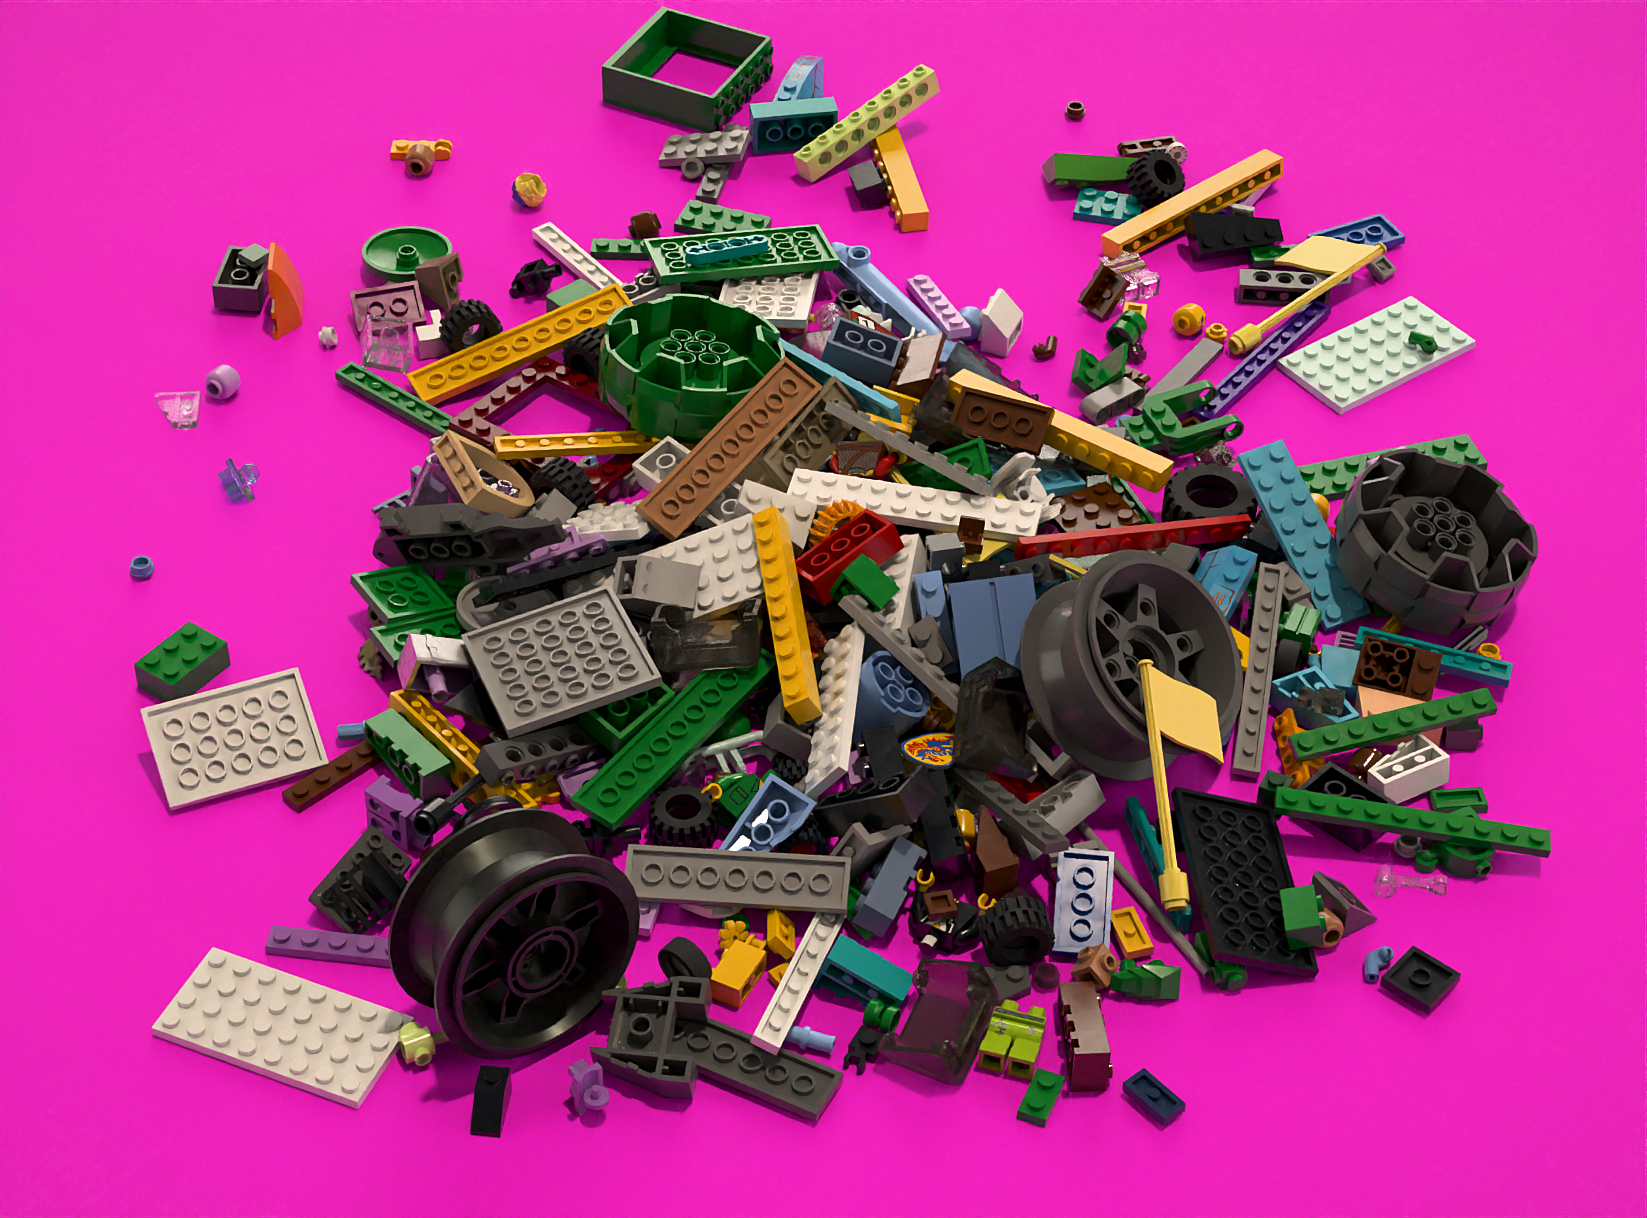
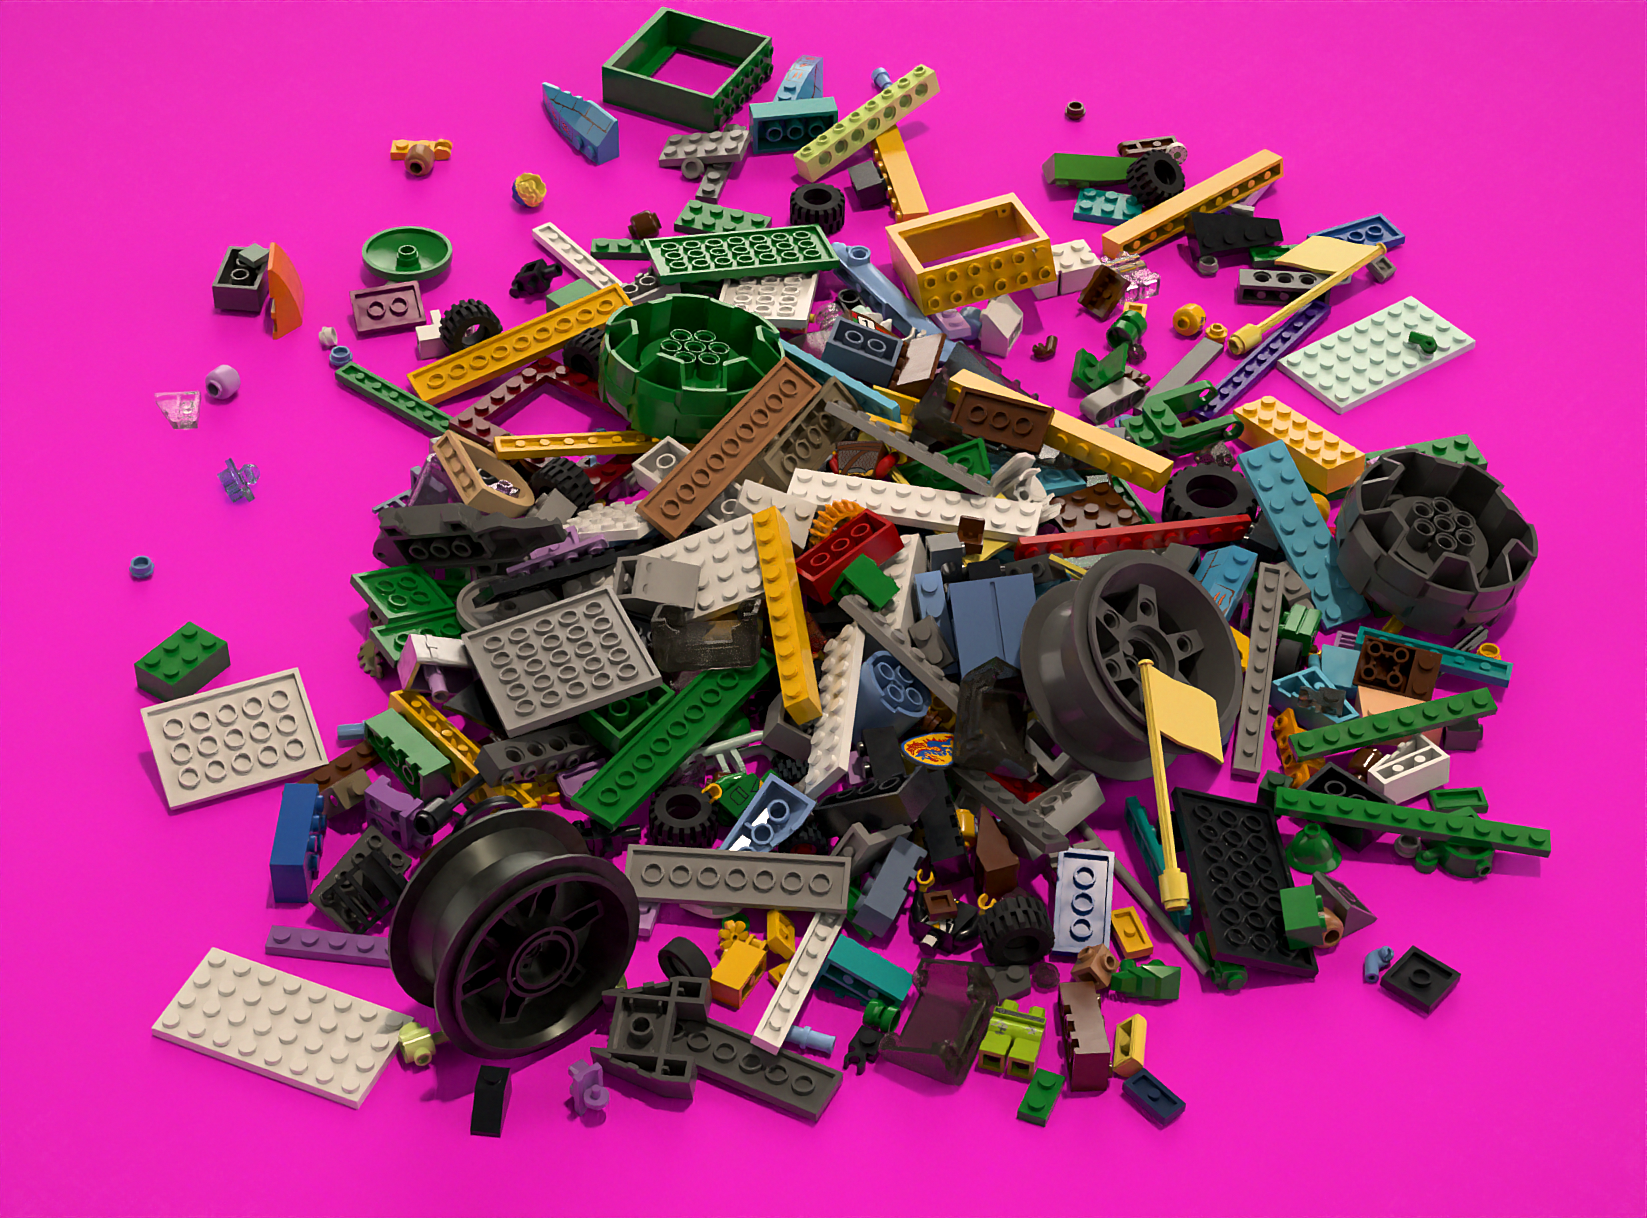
clear brick [360,314,414,374] -> none
slope [414,252,463,310] -> none
teal beam [685,235,768,265] -> none
clear brick [1374,865,1448,898] -> none
none -> blue brick [269,783,327,903]
none -> dark tan torso [319,768,372,820]
none -> medium blue plate [329,346,353,367]
none -> dark azure wedge [542,82,619,165]
none -> black tyre [790,183,845,236]
none -> light blue piece [871,67,893,91]
none -> yellow door [885,193,1057,316]
none -> white piece [1030,239,1102,300]
none -> light yellow brick [1113,1013,1147,1077]
none -> plate [1197,255,1219,276]
none -> yellow brick [1232,395,1365,495]
none -> green hat [1284,823,1342,874]

